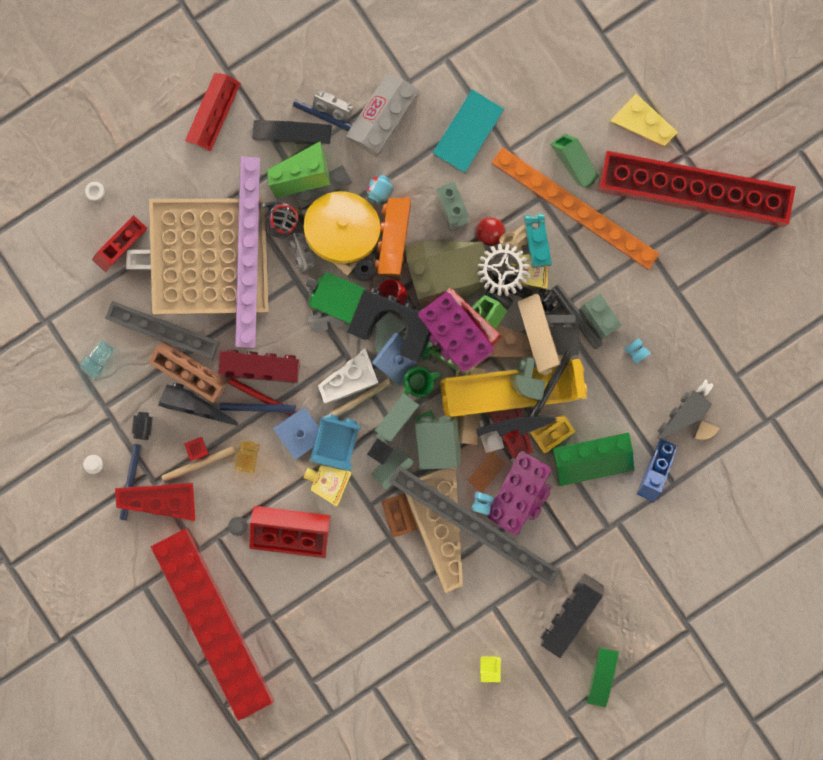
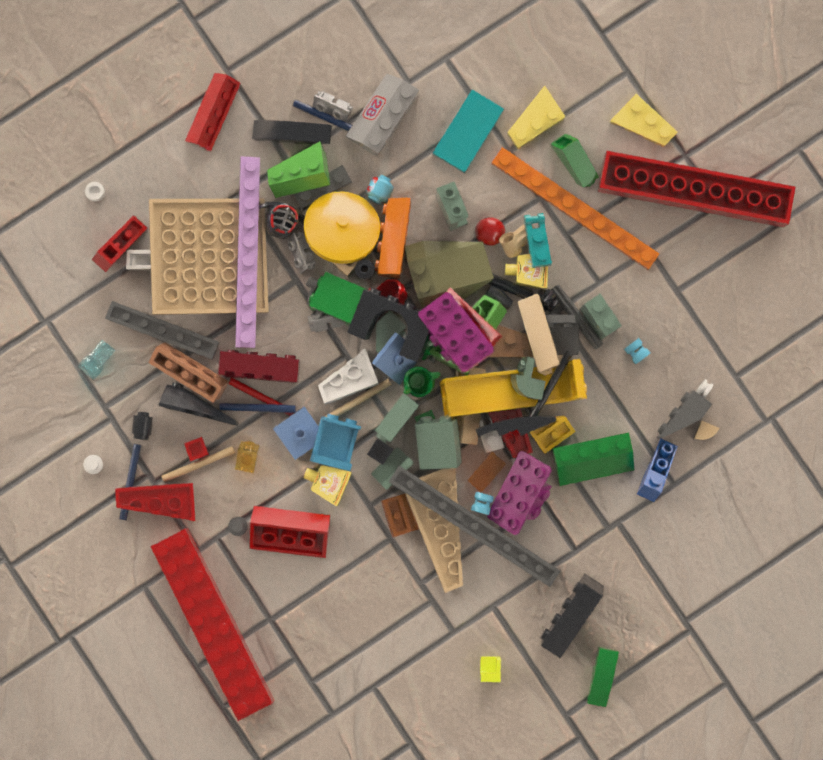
white gear [478,244,530,296] -> none
none -> light yellow wing [507,86,565,149]

